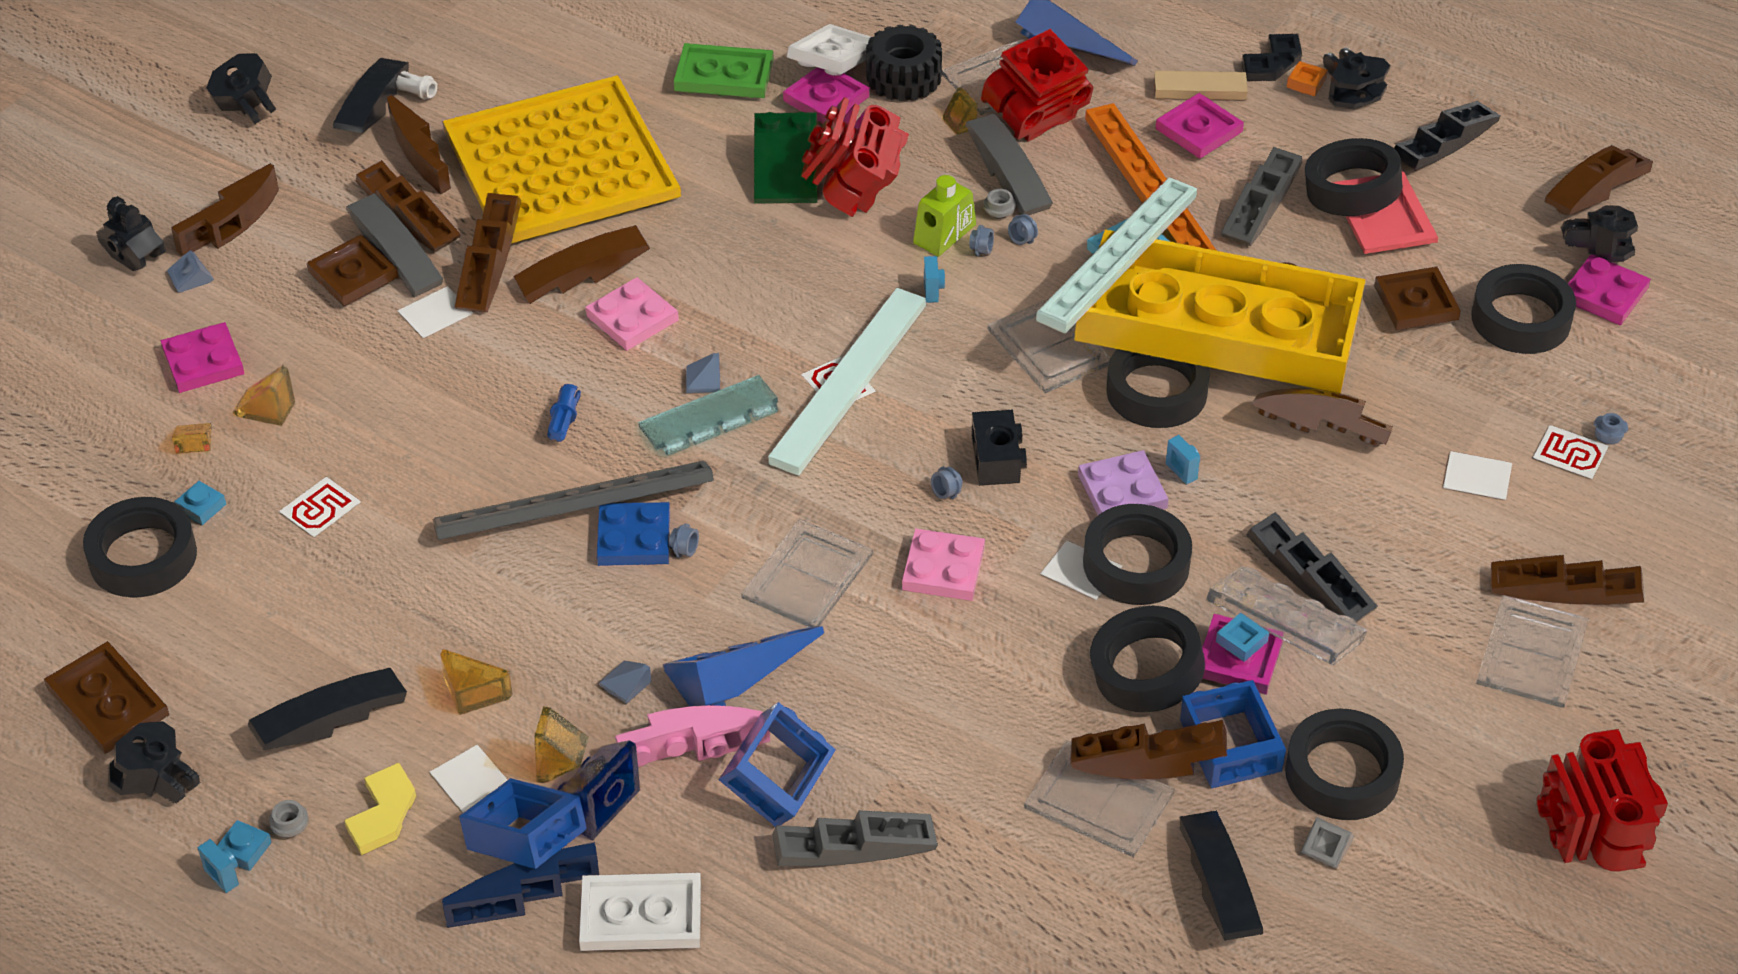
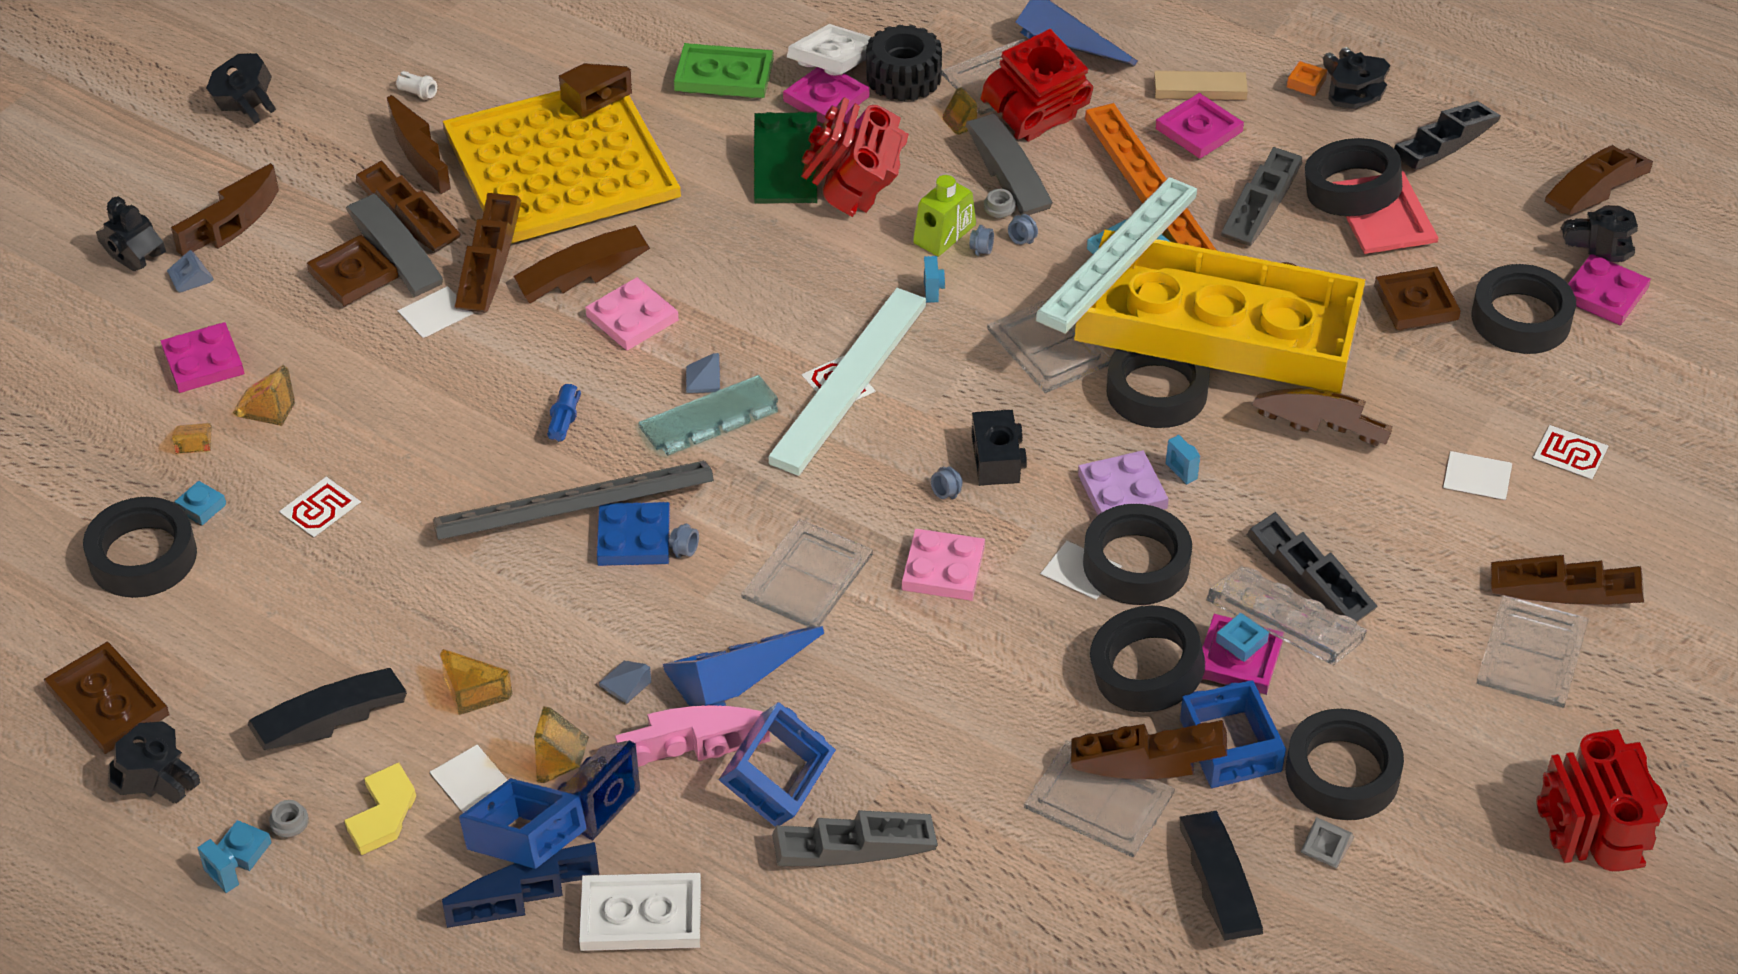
black slope [333,58,409,133] -> none
black tile [1241,34,1302,82] -> none
sand blue plate [1594,413,1628,444] -> none
none -> reddish brown slope [559,63,632,118]

